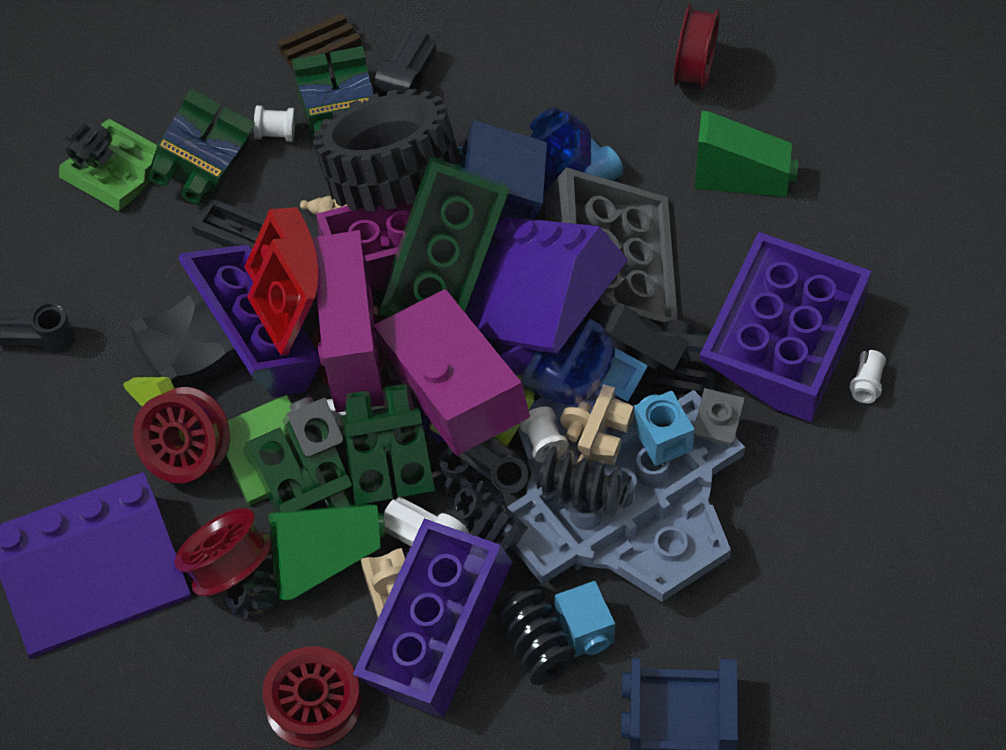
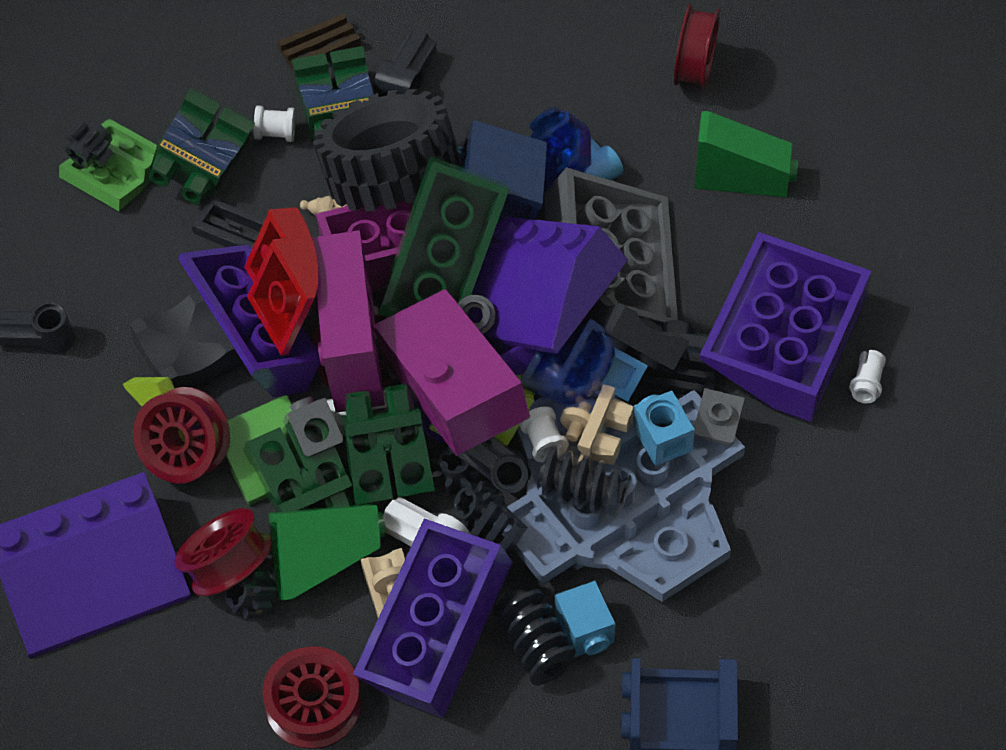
none -> dark grey plate [458,295,496,334]

